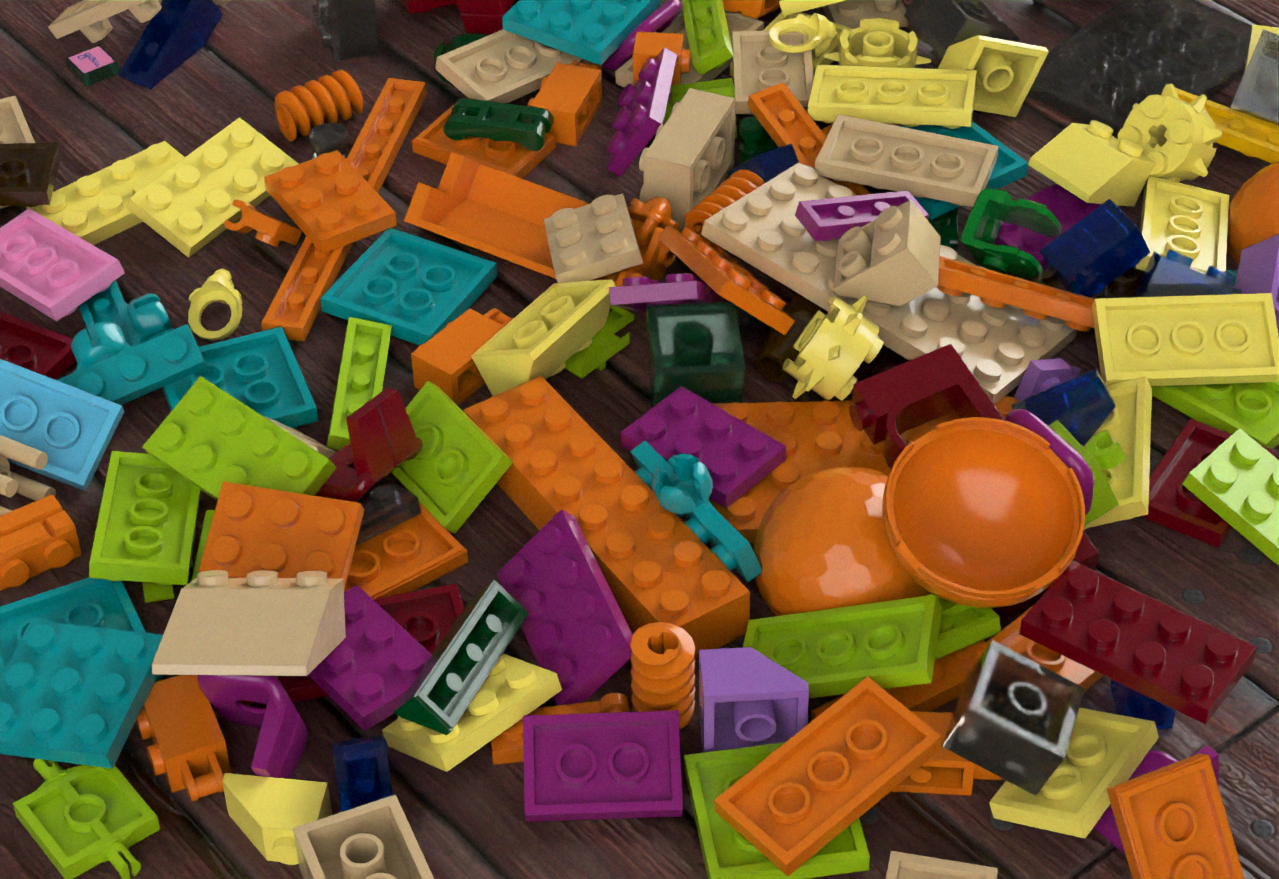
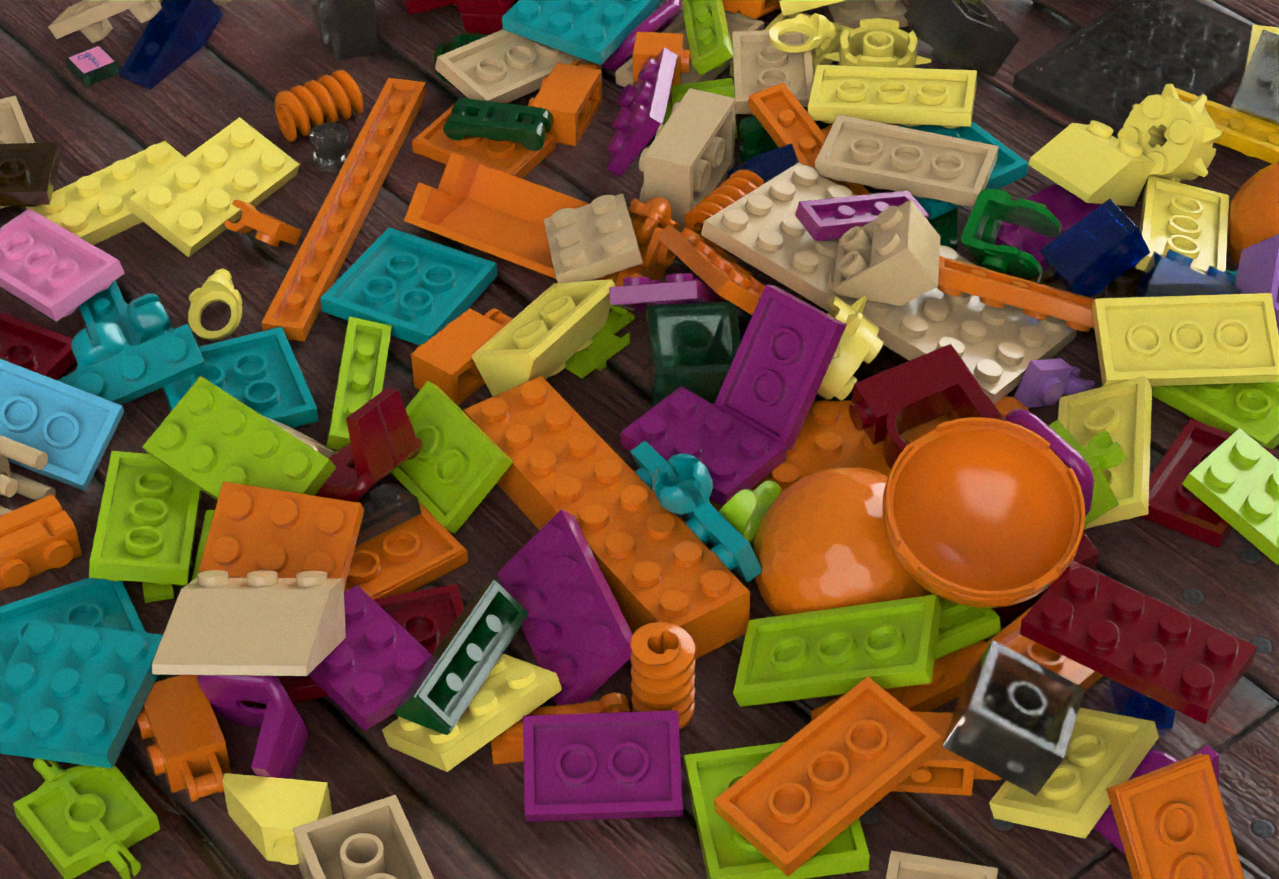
orange plate [264,150,397,254] -> none
clear blue slope [331,735,393,812] -> none
medium lavender slope [699,647,809,753] -> none
light yellow slope [938,35,1049,117] -> none
clear blue slope [1012,369,1116,447] -> none
none -> magenta plate [714,285,847,450]
none -> lime helmet [719,480,781,543]

